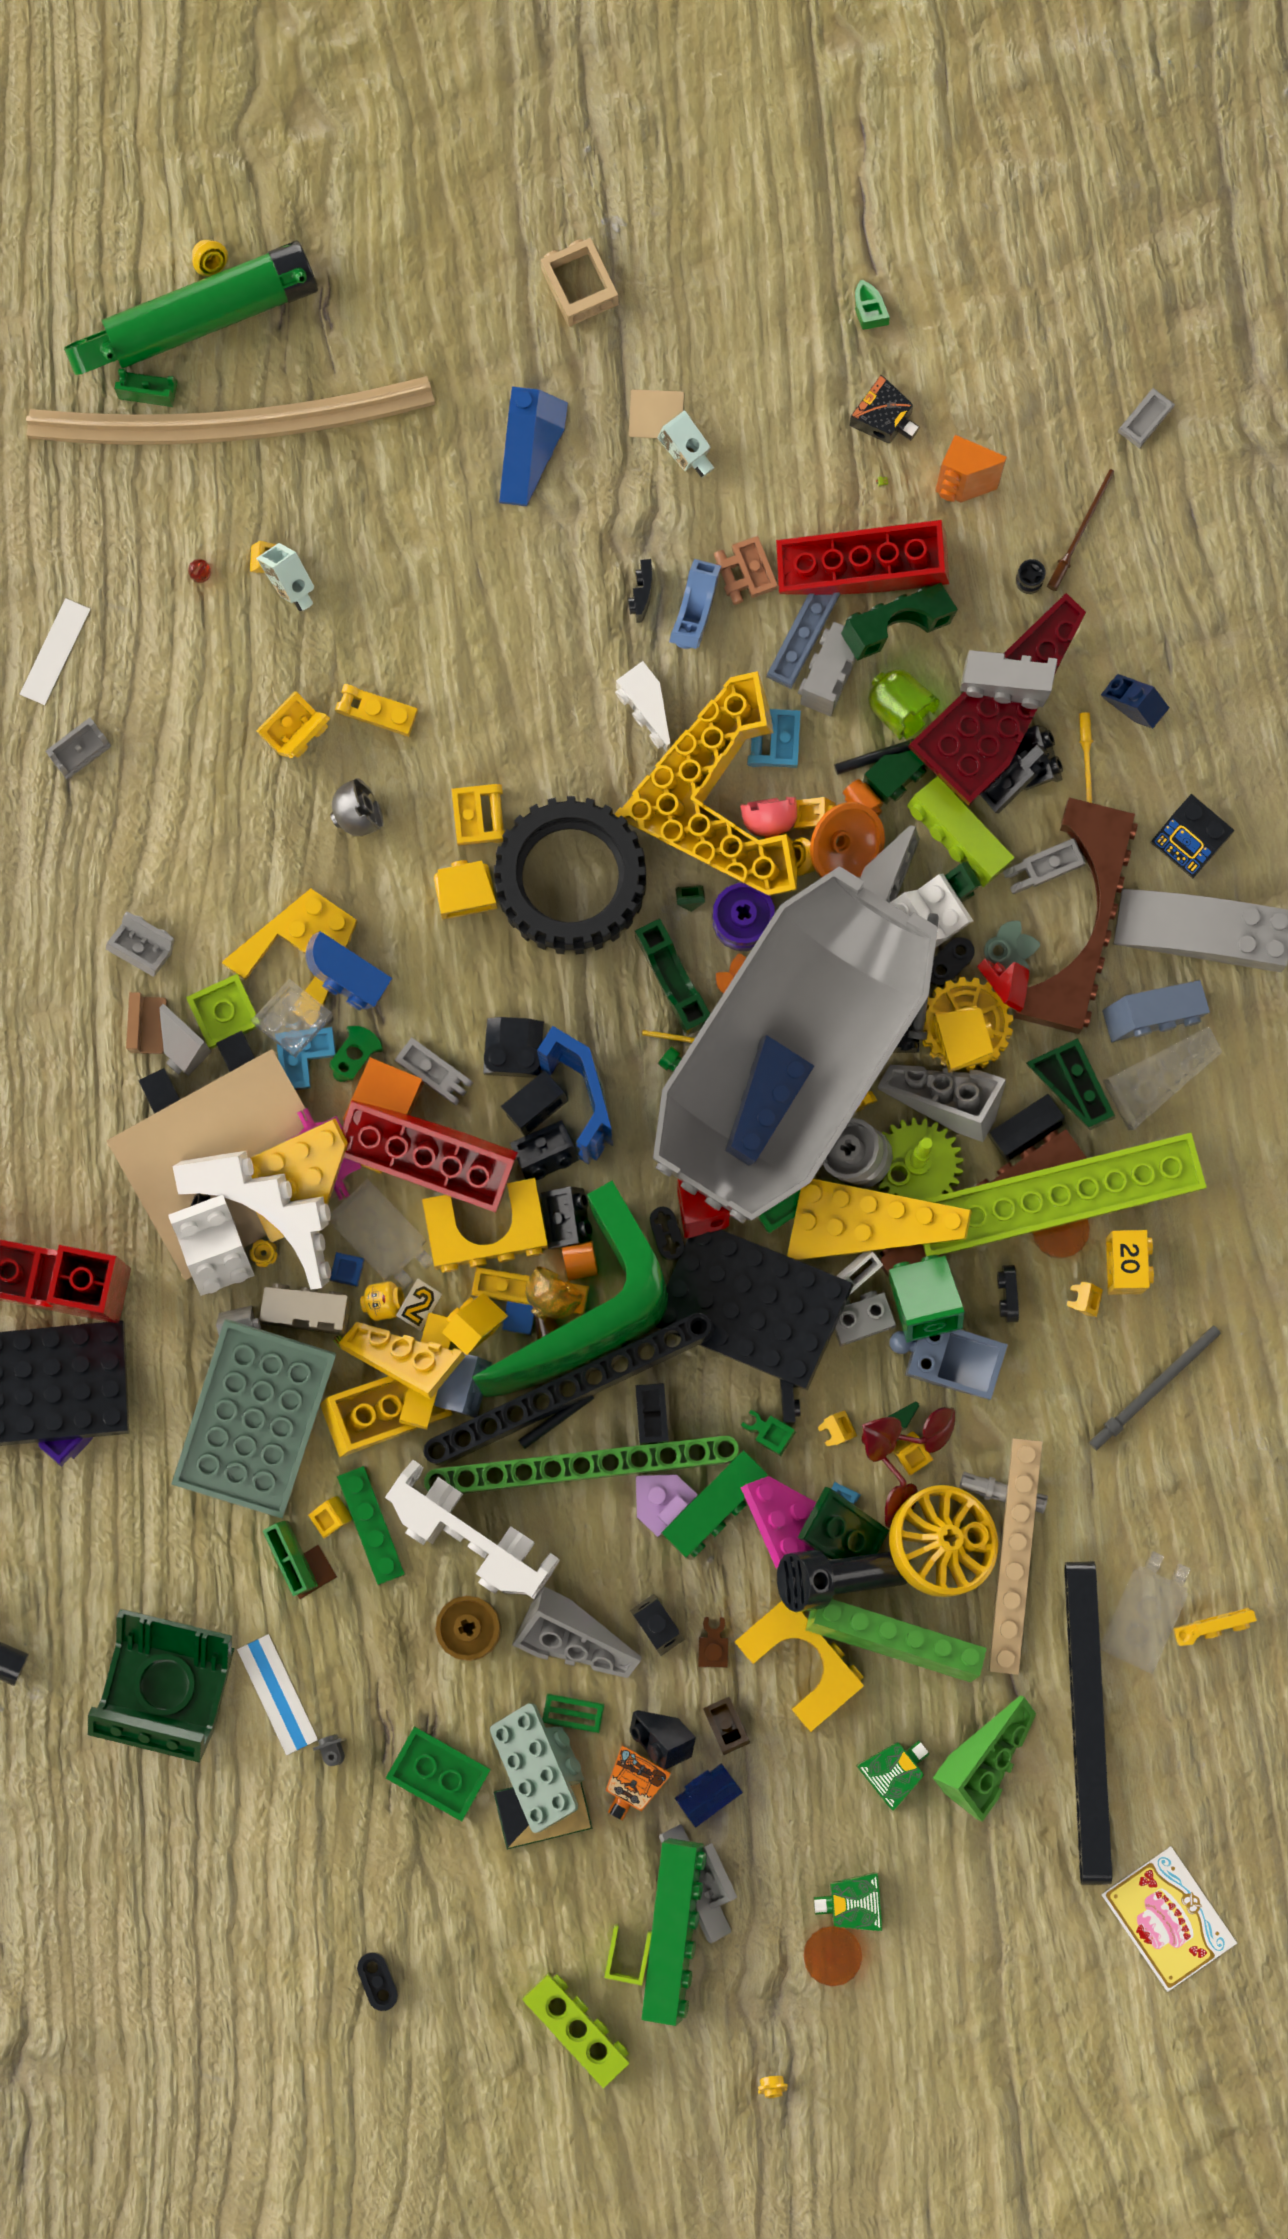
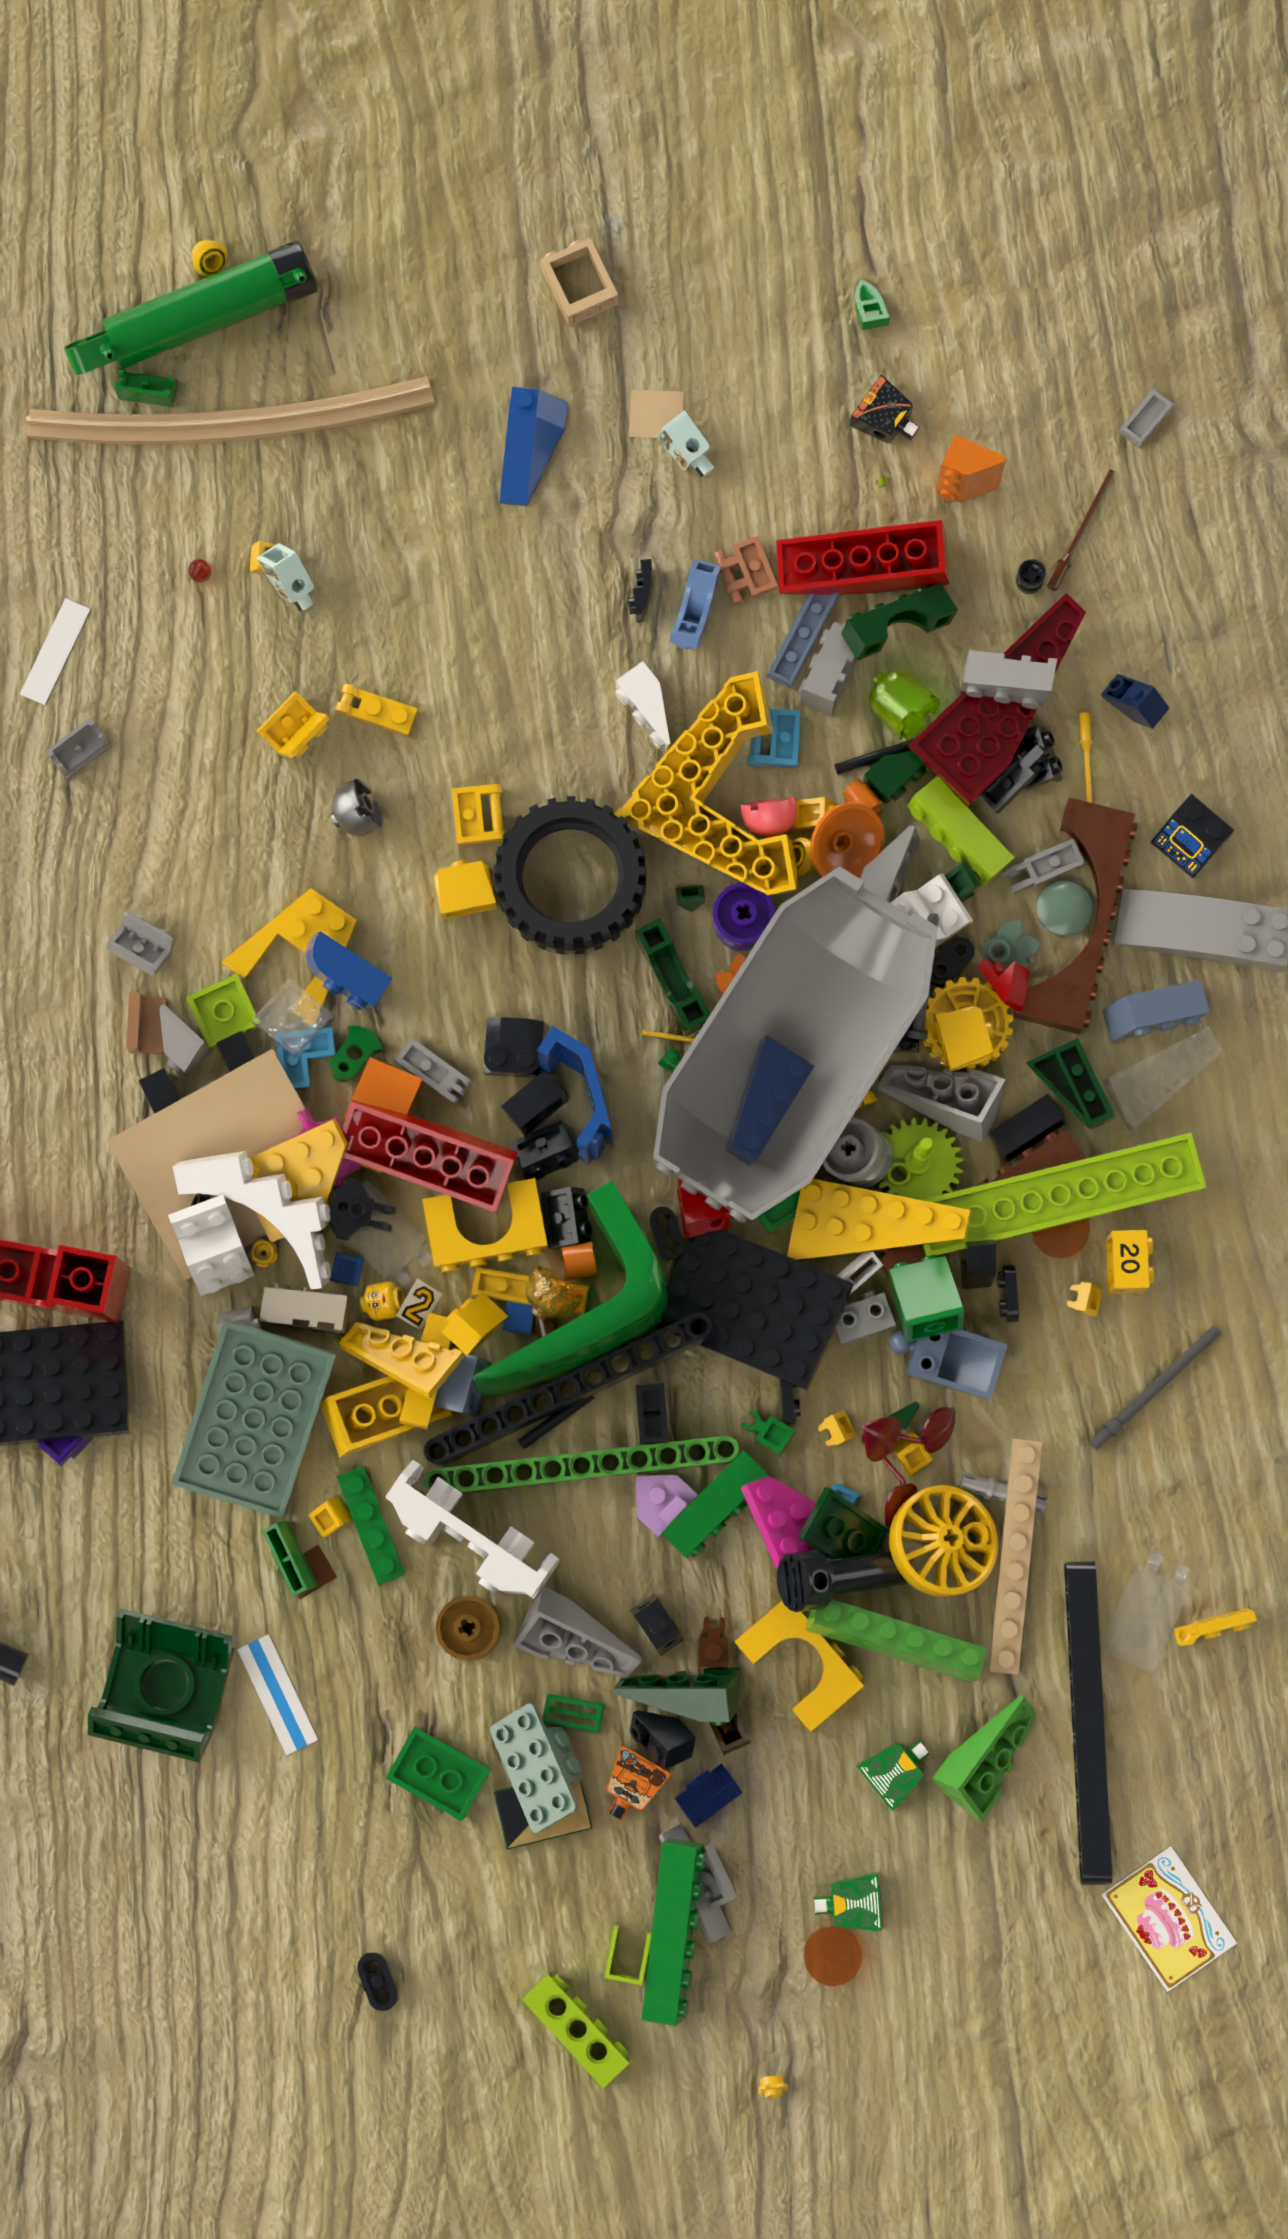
dark grey hinge [313,1734,347,1766] -> none
none -> black hinge [329,1179,396,1241]
none -> wedge [613,1667,742,1725]
none -> black slope [961,1239,997,1289]
none -> sand green dish [1037,880,1093,935]

